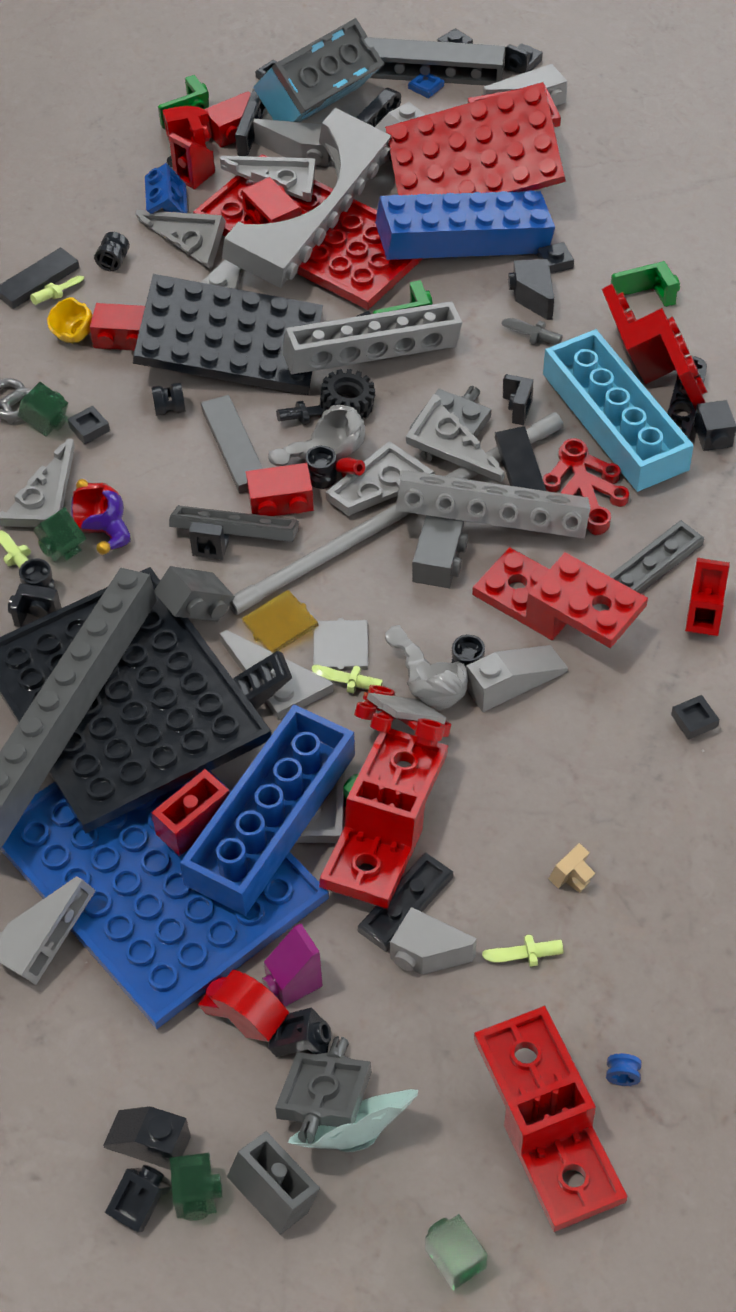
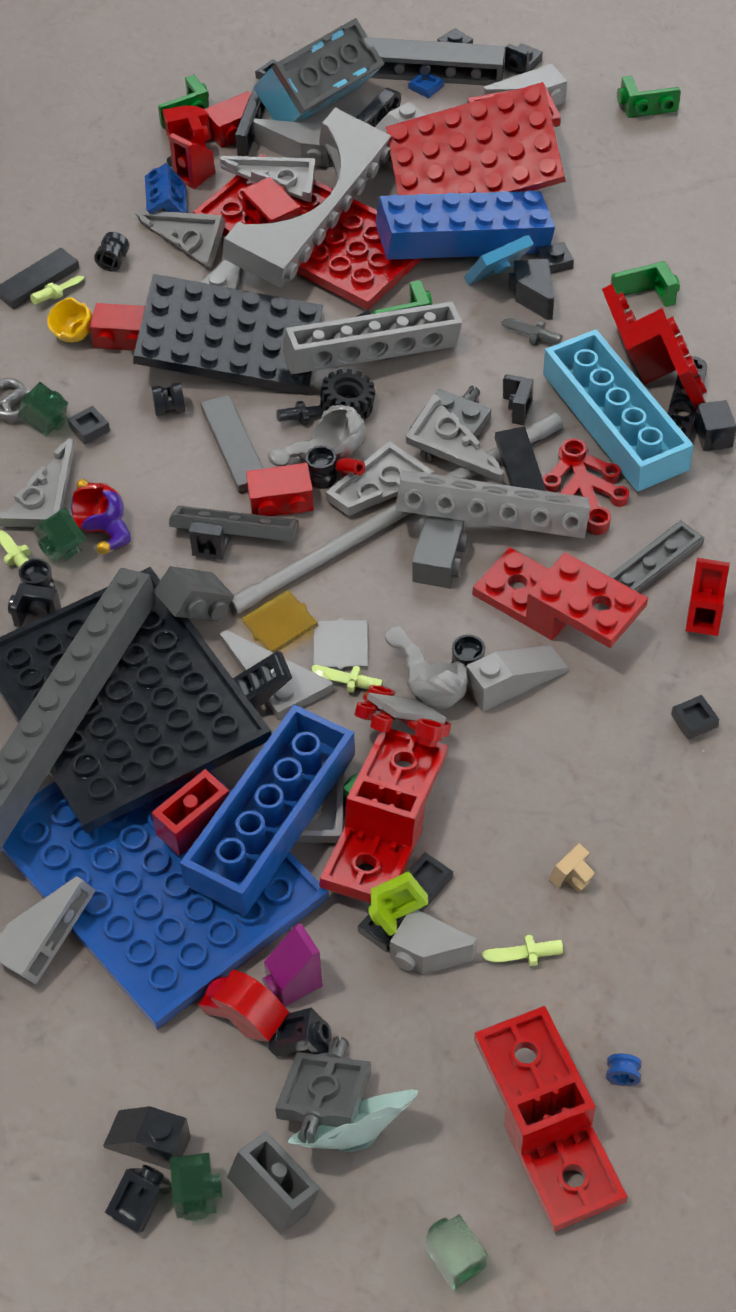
none -> lime bracket [369,871,428,936]
none -> dark azure plate [464,235,534,286]
none -> green bracket [617,76,681,118]

